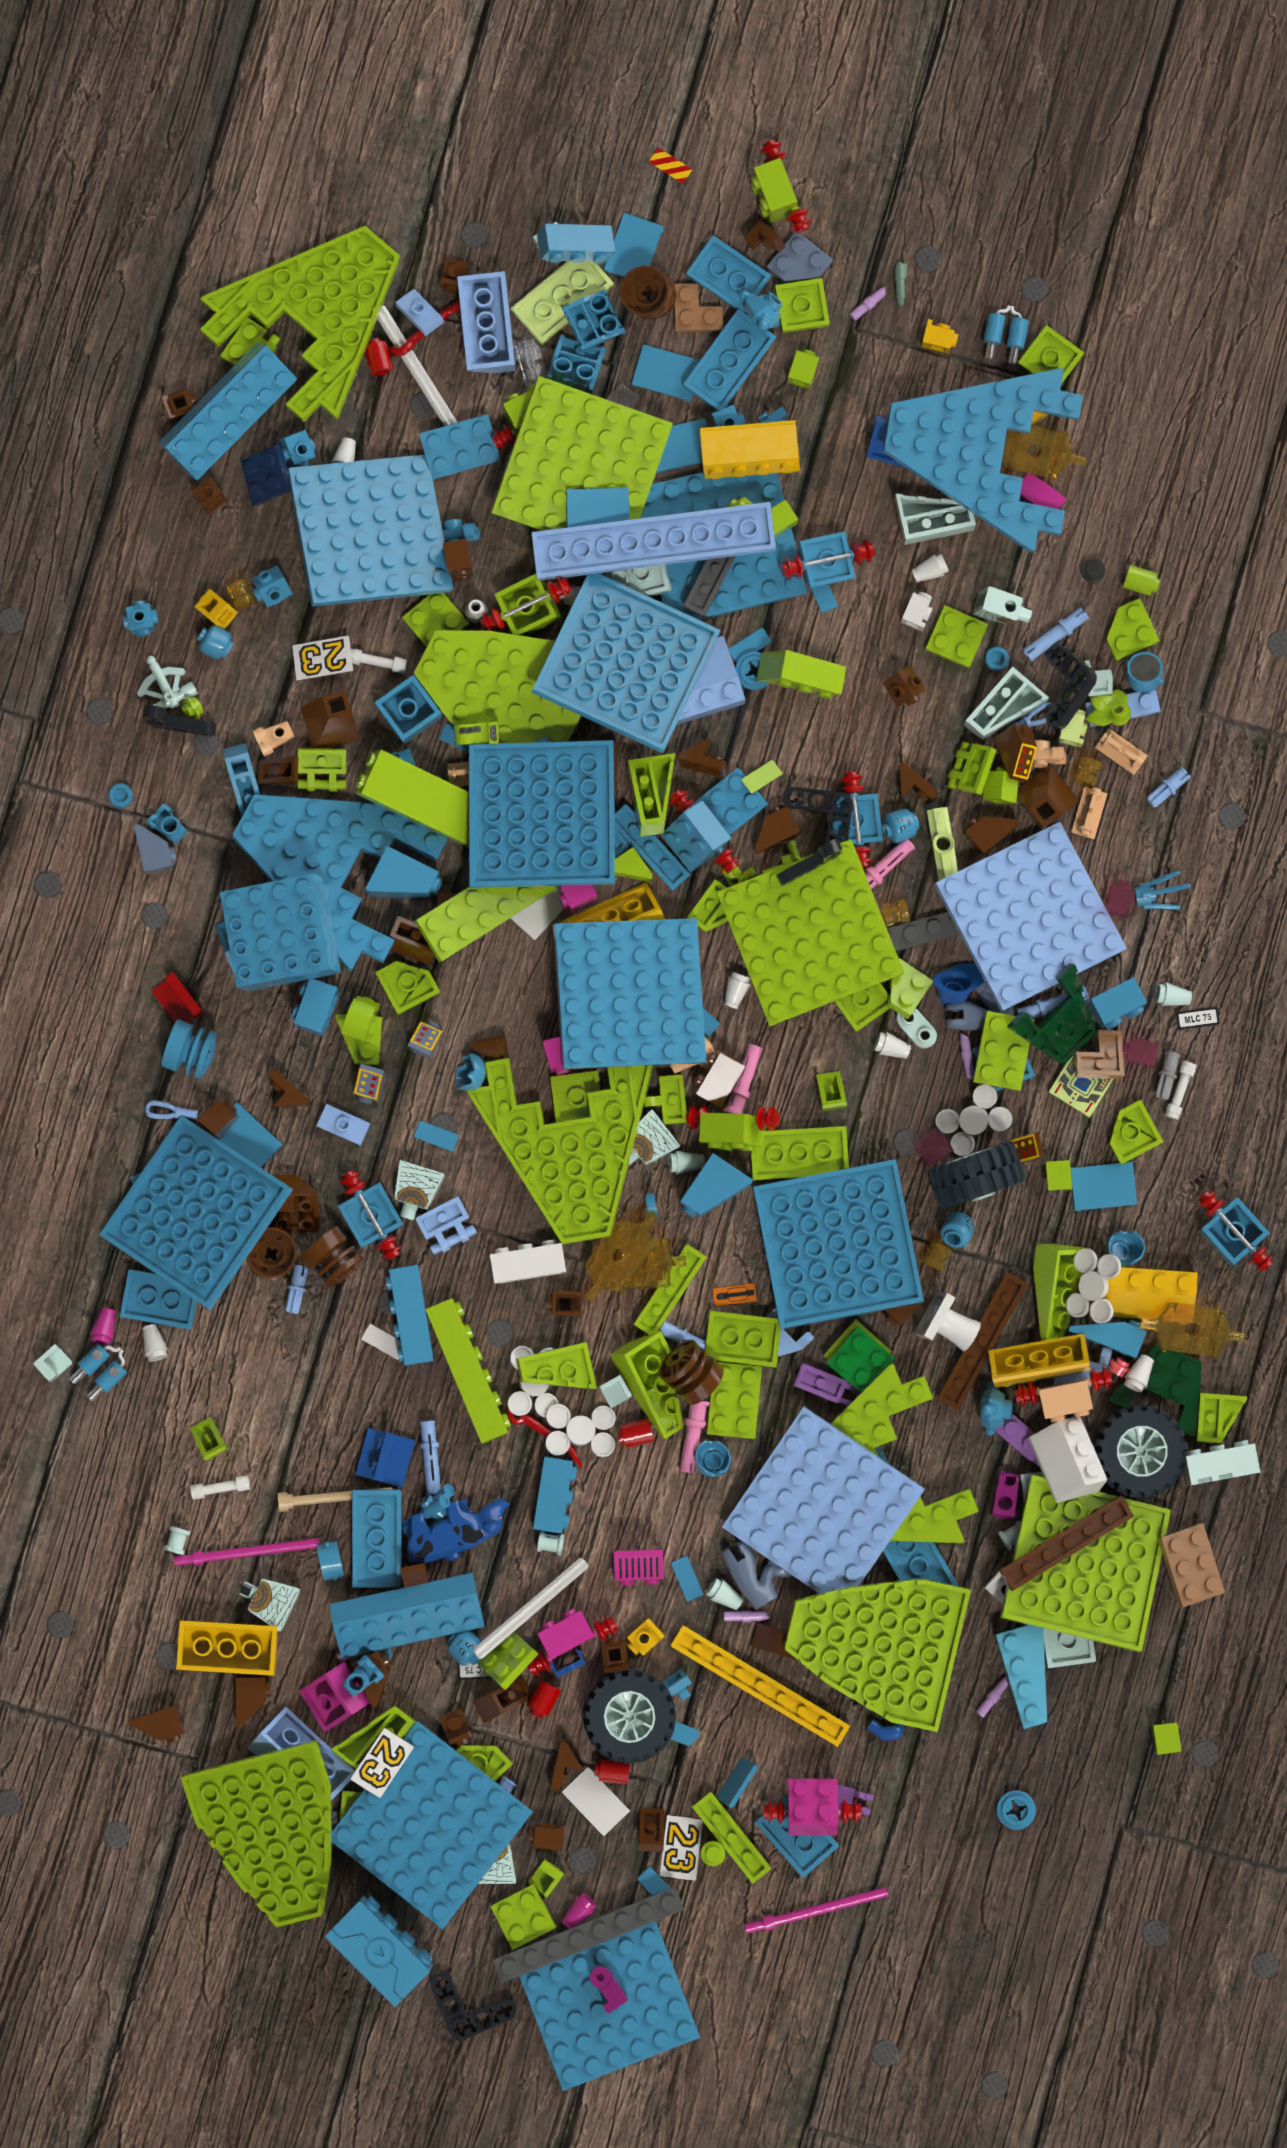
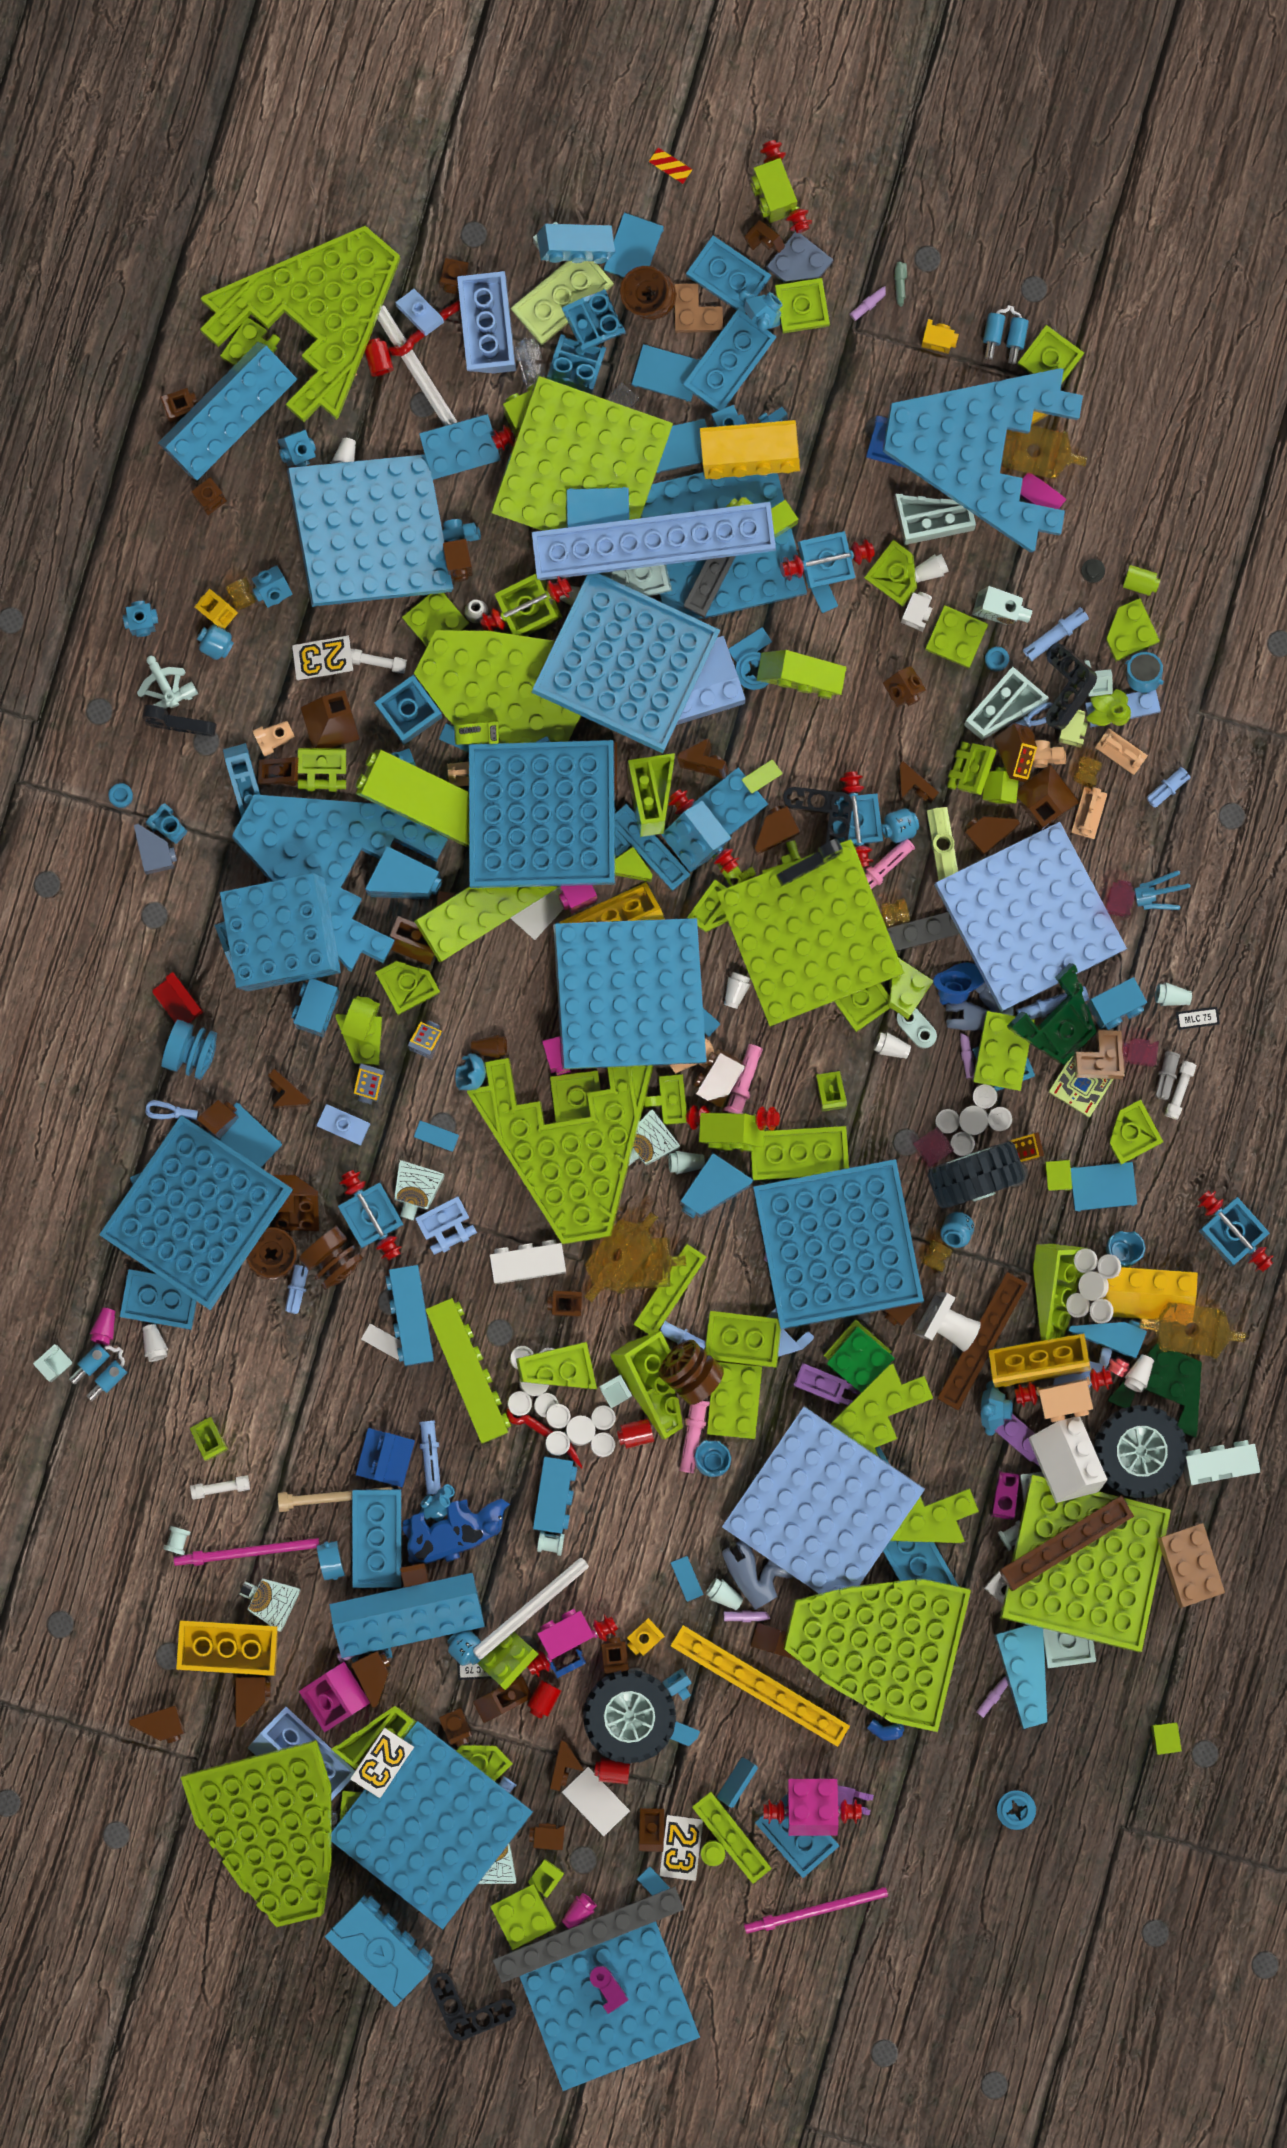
lime plate [182,697,203,719] -> none
dark blue plate [241,445,291,506] -> none
dark azure plate [342,1655,385,1697] -> none
dark pink slope [614,1550,664,1585] -> none
dark azure tile [645,1193,658,1218] -> none
orange sticker [713,1283,757,1306] -> none
lime brick [787,349,819,389] -> none
lime wing [1196,1393,1247,1443] -> none
none -> lime plate [864,540,917,607]

